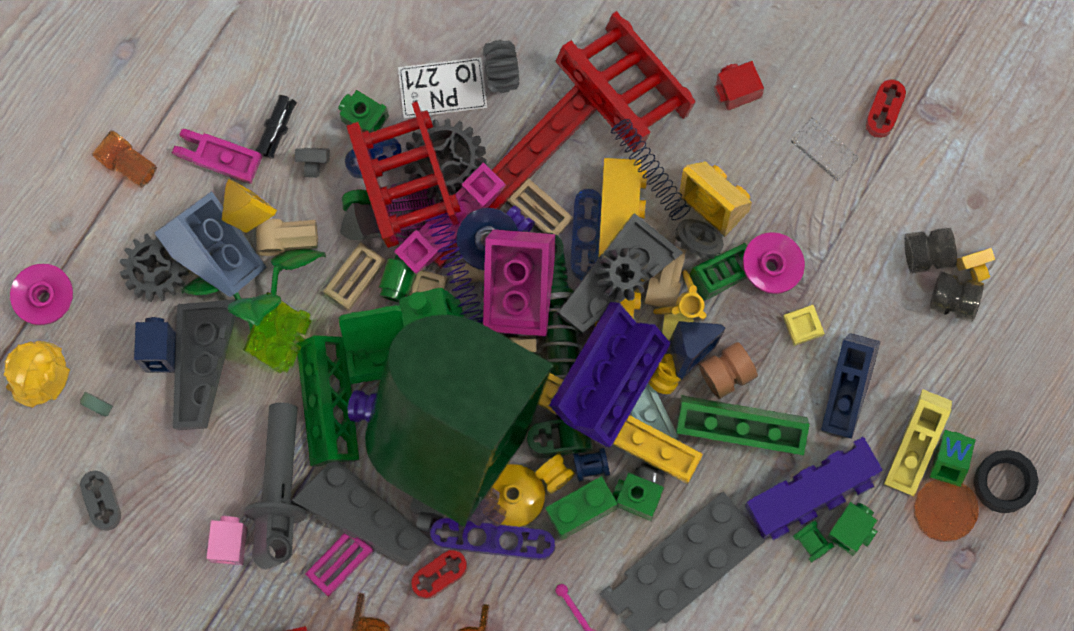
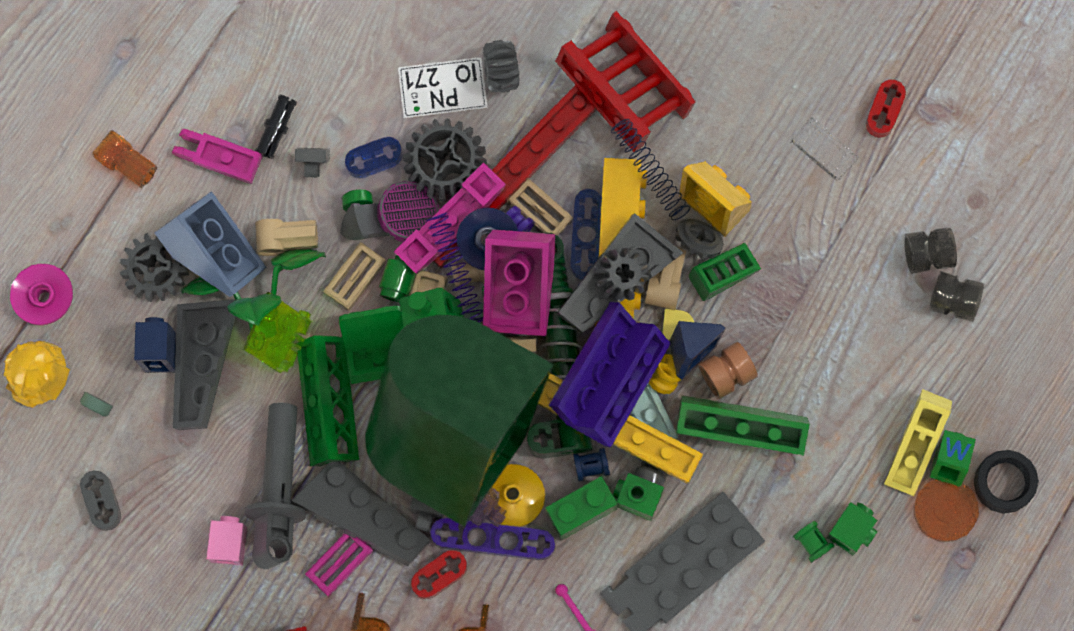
yellow slope [222,179,277,233] -> none
green brick [338,89,389,133] -> none
red fence [346,101,461,248] -> none
dark purple wheel [348,390,377,423] -> none
yellow wheel [535,454,575,494] -> none
yellow plant [653,270,706,321] -> none
red brick [714,61,764,111] -> none
dark pink dish [743,232,805,294] -> none
dark purple wedge [745,436,883,541] -> none
light yellow tile [783,305,825,346] -> none
dark blue slope [821,333,881,439] -> none
yellow tile [955,248,995,283] -> none

